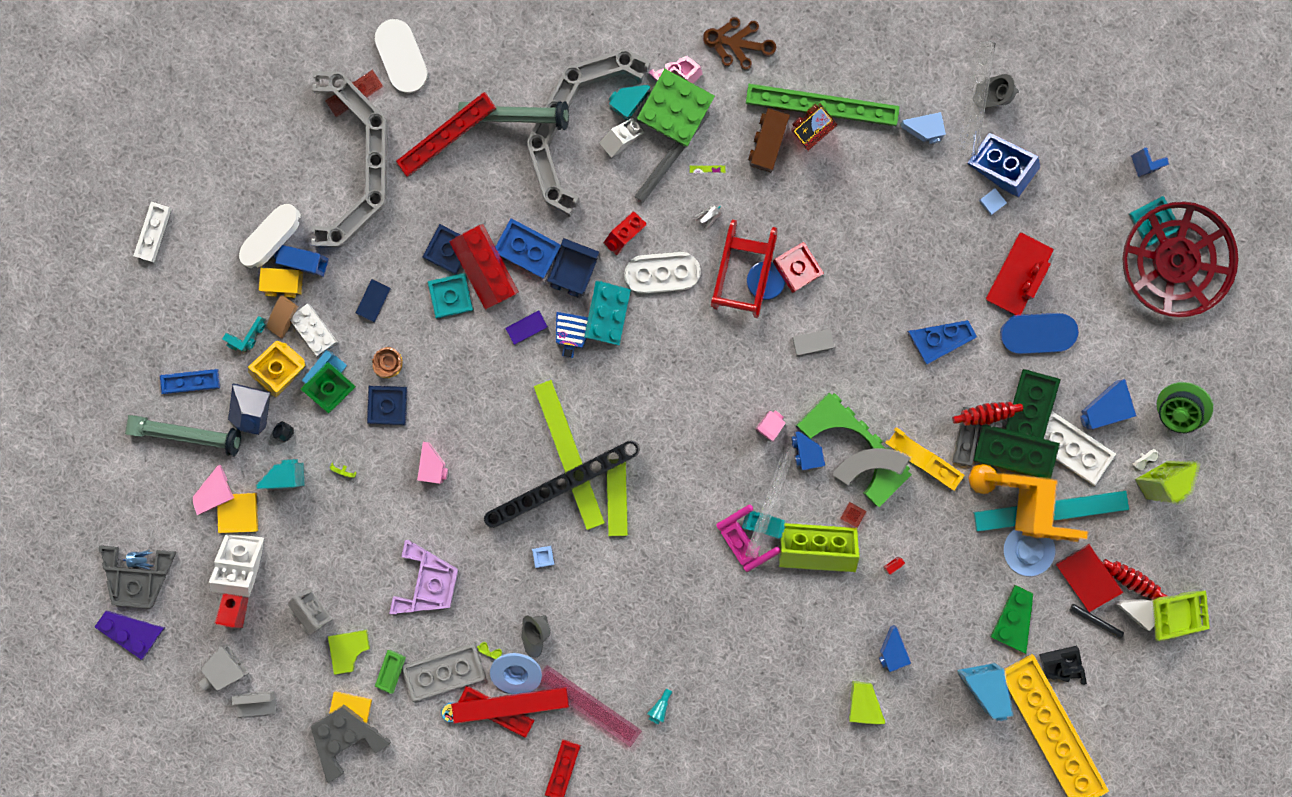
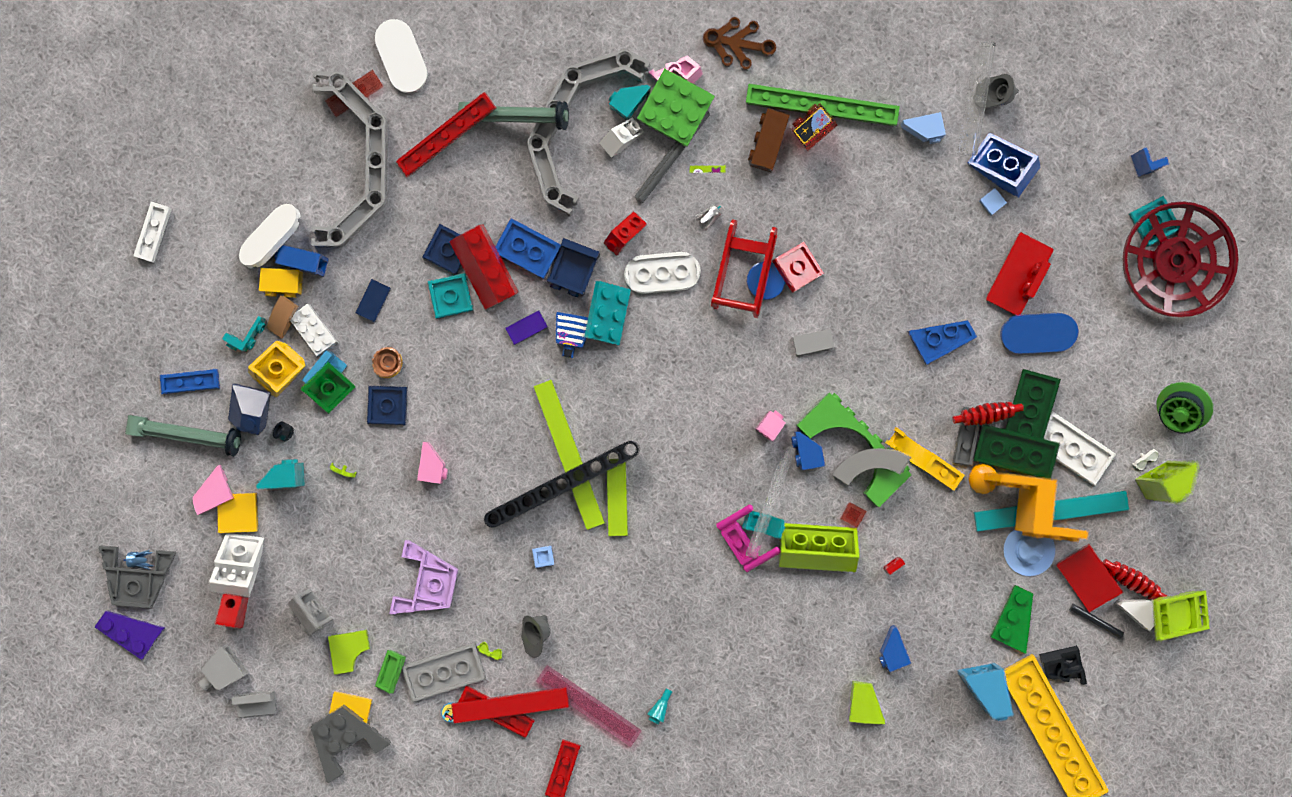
light blue hat [490,653,542,694] -> none
blue slope [1080,379,1136,429] -> none

